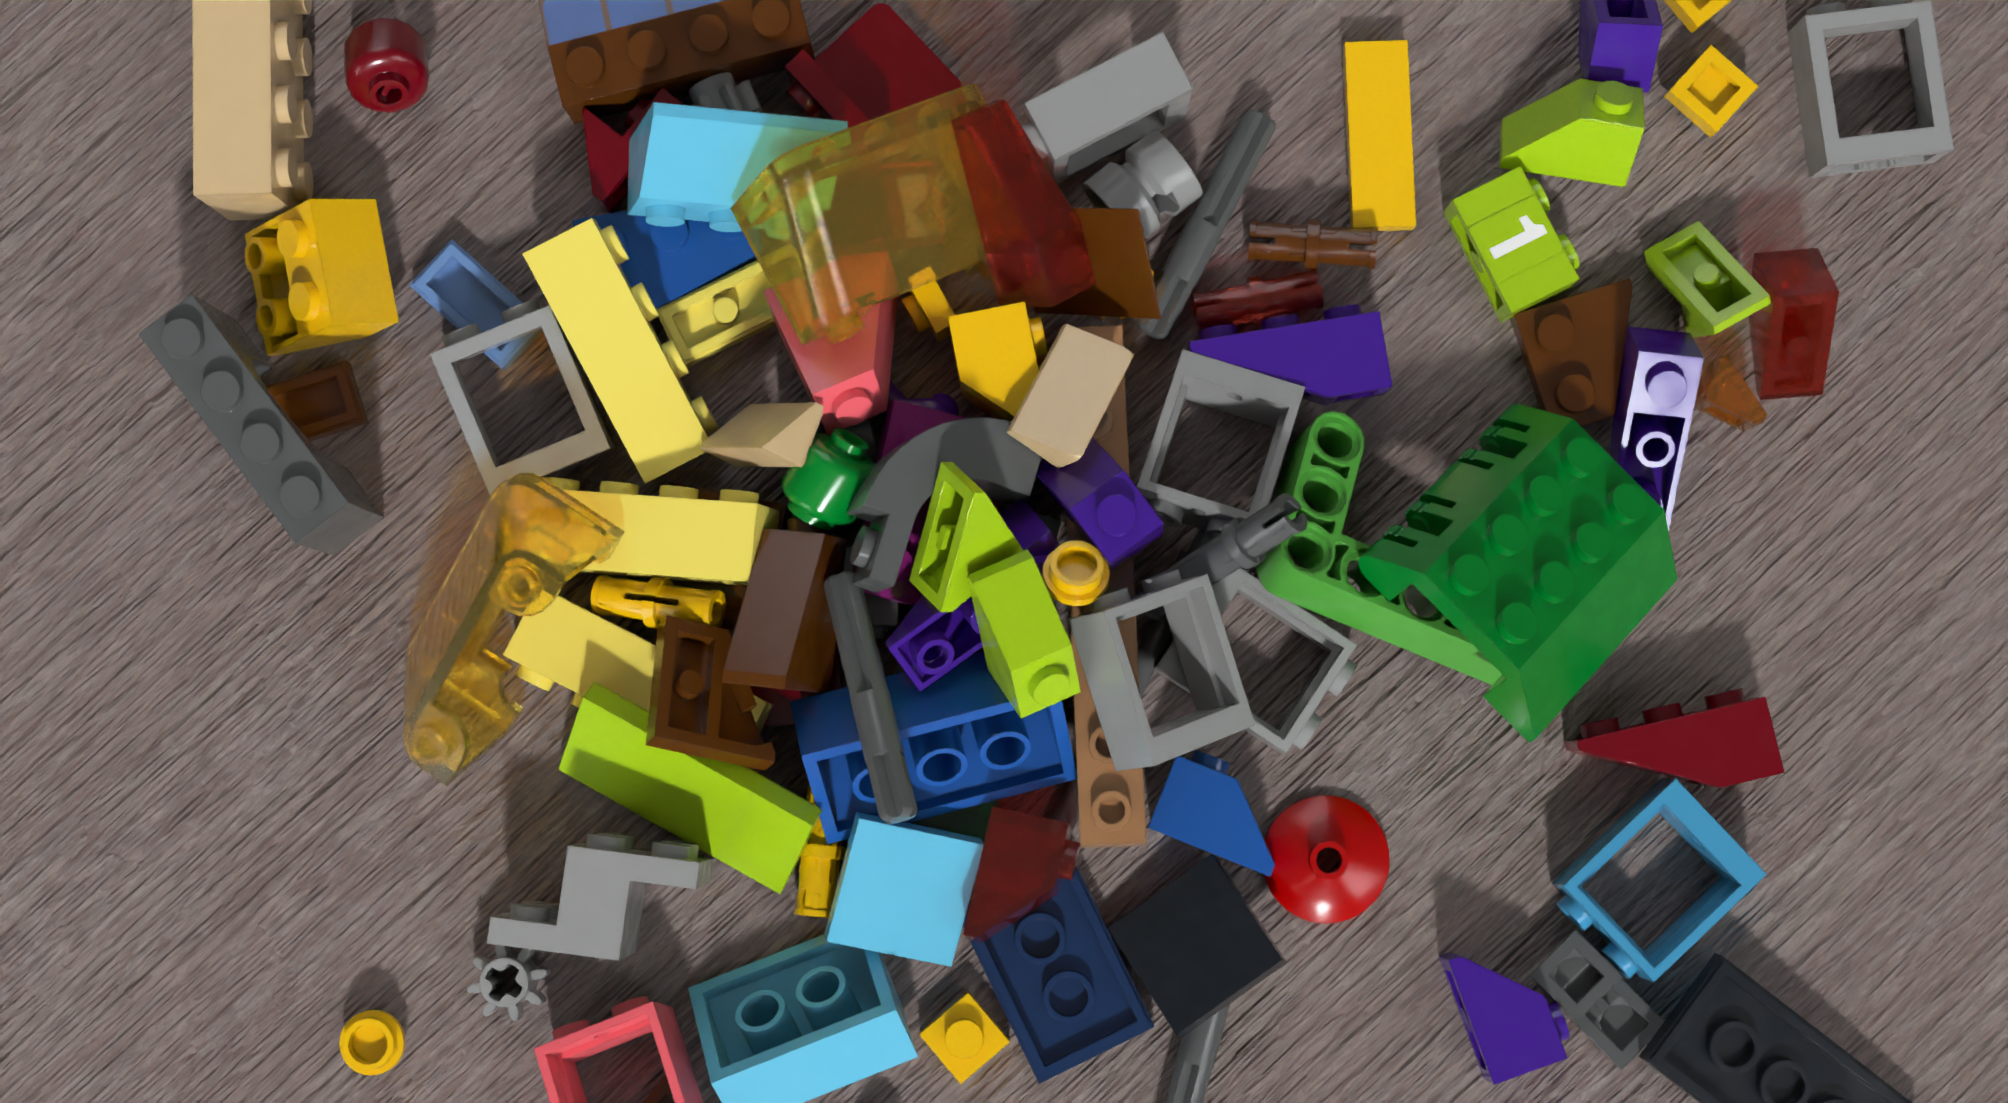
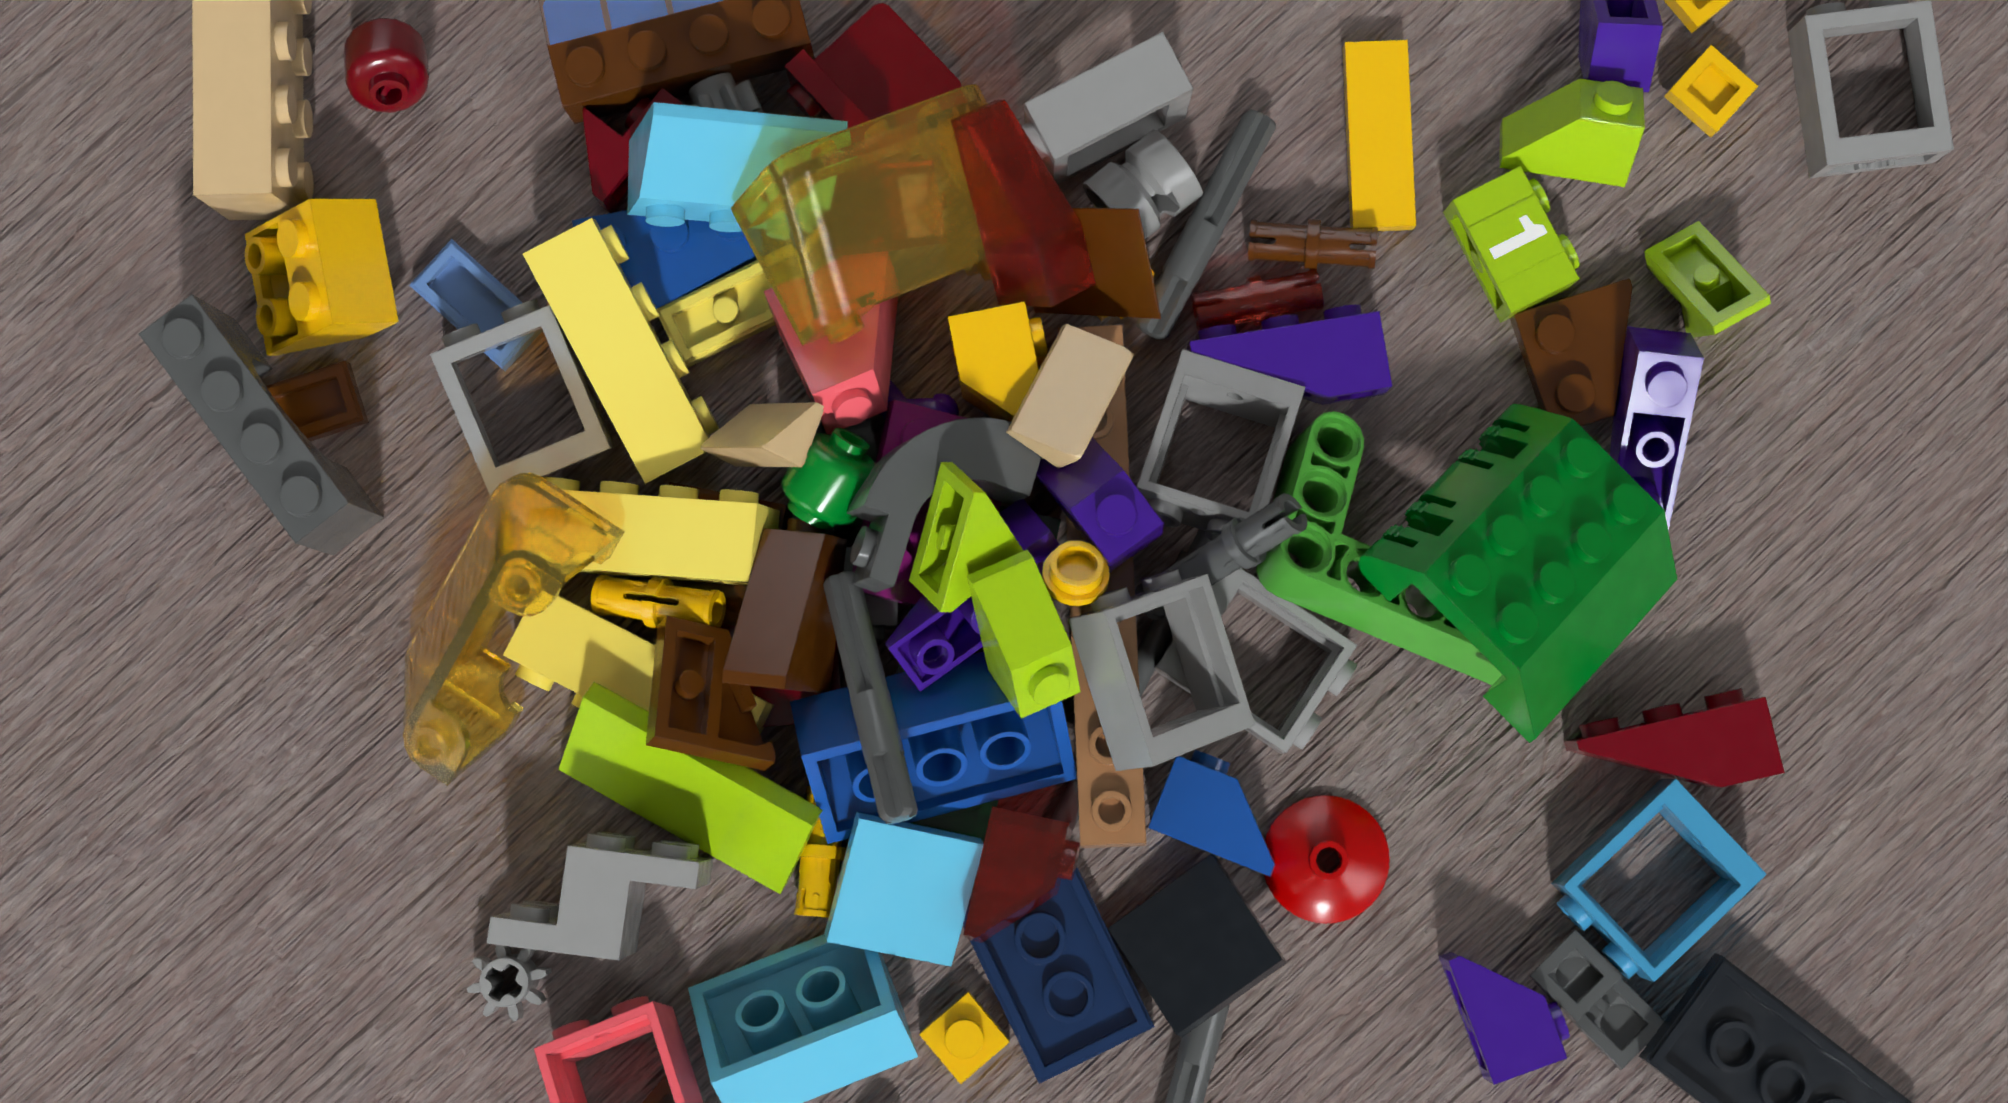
yellow plate [339,1010,406,1076] -> none
yellow plate [901,266,955,342] -> none
clear orange slope [1694,354,1767,431] -> none
clear red slope [1749,248,1839,400] -> none

